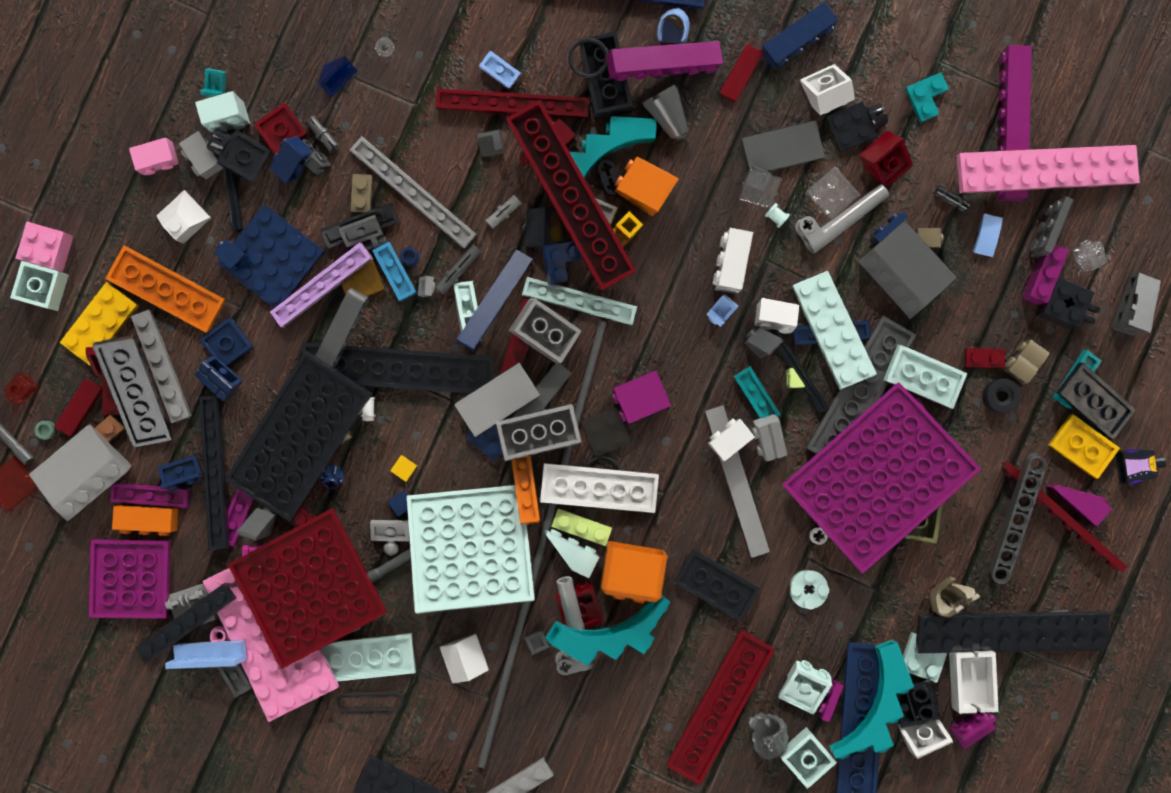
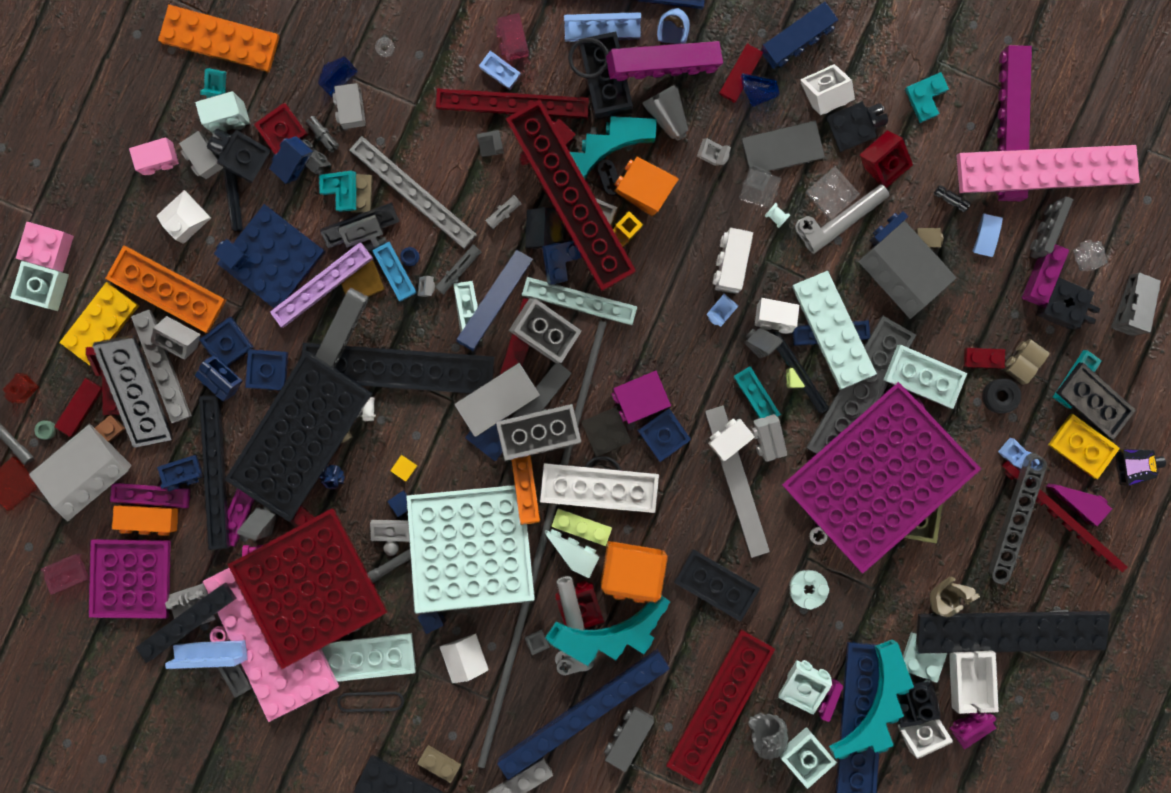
none -> clear pink plate [41,553,90,595]
none -> light grey brick [151,316,200,360]
none -> orange plate [158,4,280,73]
none -> dark blue plate [245,349,288,390]
none -> teal plate [319,171,356,212]
none -> light grey brick [333,83,366,129]
none -> dark tan plate [417,745,461,783]
none -> dark blue brick [418,611,446,634]
none -> clear pink brick [495,13,529,61]
none -> dark blue brick [497,648,670,780]
none -> light blue fence [564,13,641,42]
none -> dark grey brick [604,705,654,772]
none -> dark blue plate [638,409,691,462]
none -> light grey bracket [697,138,731,166]
none -> clear blue slope [741,73,780,107]
none -> light blue slope [998,438,1039,479]

